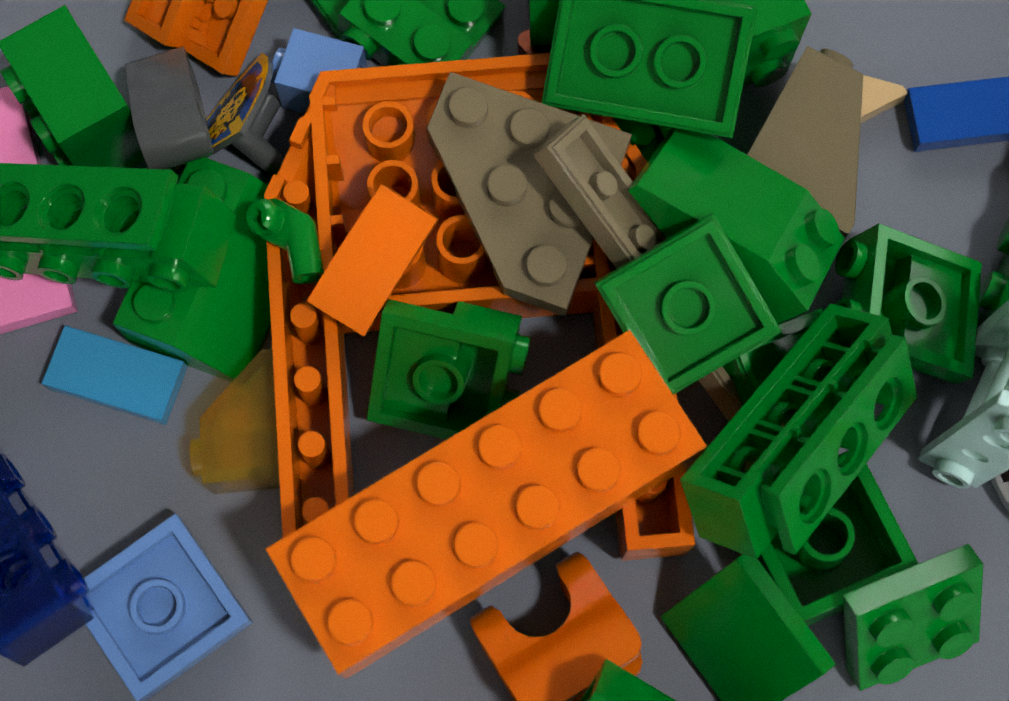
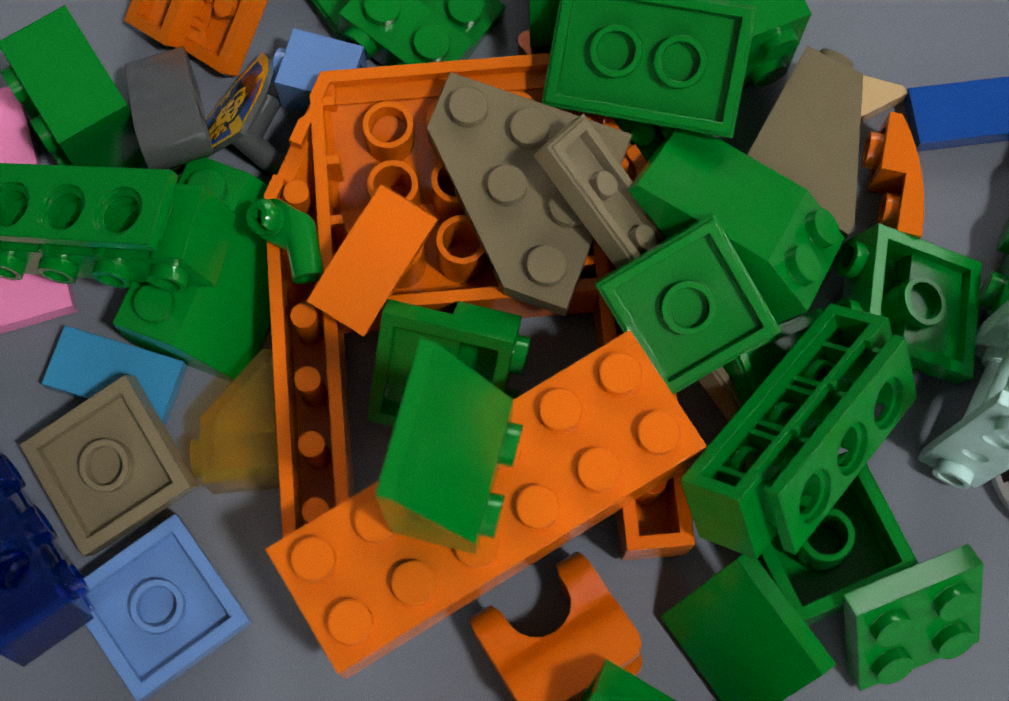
none -> dark tan plate [19,375,199,557]
none -> green slope [375,338,523,554]
none -> orange slope [861,111,924,239]

